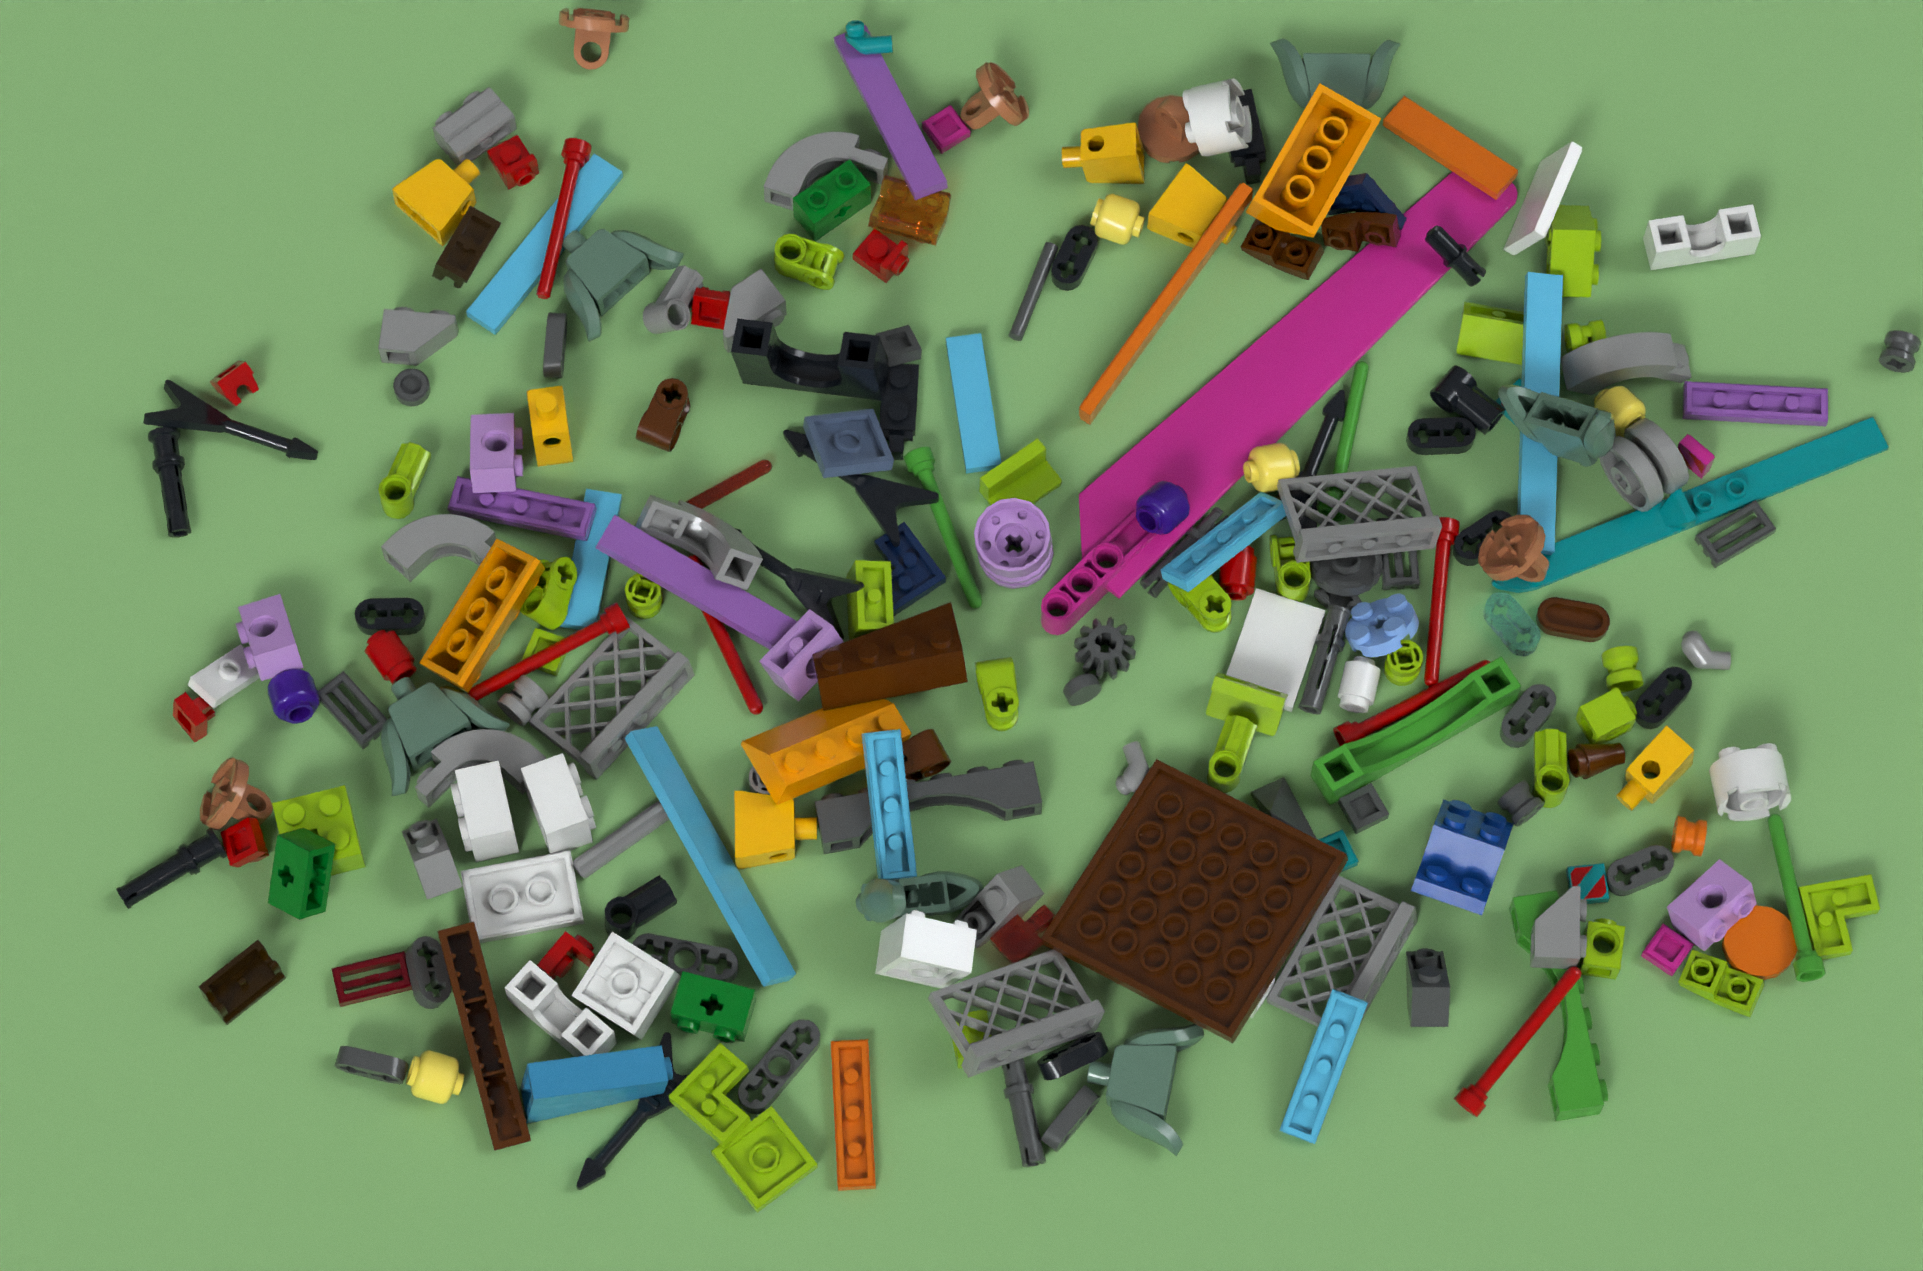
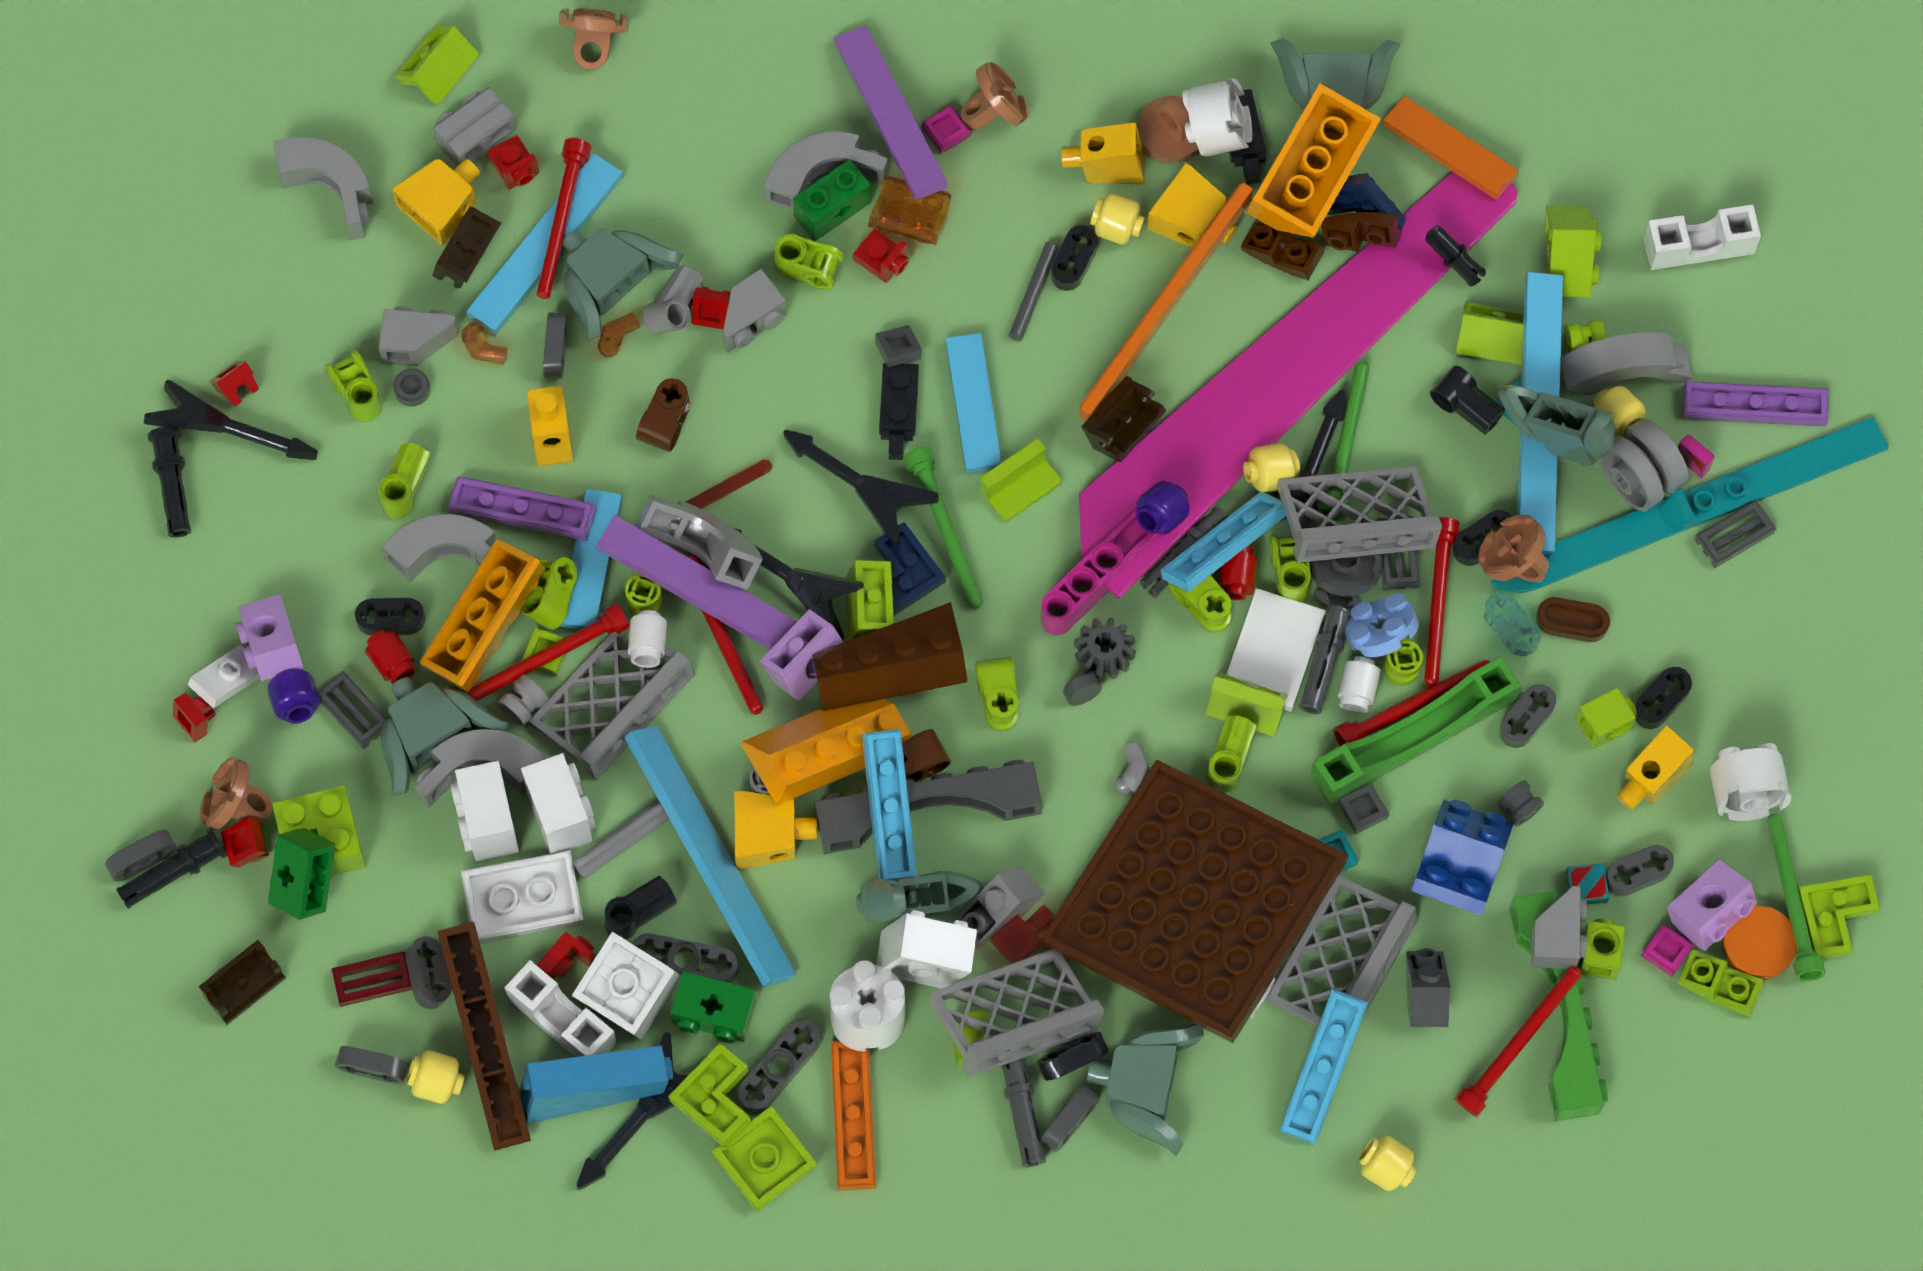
light grey slope [402,819,462,900] -> none
lavender brick [470,413,523,493] -> none
black arch [731,318,889,401] -> none
sand blue plate [803,409,894,478] -> none
teal arm [845,20,893,55] -> none
lavender wheel [974,498,1054,589] -> none
dark grey slope [1251,777,1317,839] -> none
black beam [1406,417,1476,455] -> none
white tile [1503,141,1582,256] -> none
lime piece [1532,729,1570,808] -> none
reddish brown cone [1567,743,1625,780] -> none
lime wheel [1601,646,1644,693] -> none
orange wheel [1671,816,1707,857] -> none
light grey arm [1681,631,1731,670] -> none
dark grey wheel [1879,330,1921,373] -> none
none -> dark grey beam [105,830,176,882]
none -> light grey arch [273,137,373,240]
none -> lime piece [324,349,382,422]
none -> lime panel [394,24,479,104]
none -> clear orange arm [461,322,508,365]
none -> clear orange arm [597,312,640,357]
none -> white brick [628,610,667,668]
none -> white brick [829,961,905,1051]
none -> dark brown hinge [1081,376,1166,462]
none -> light yellow head [1358,1135,1417,1191]

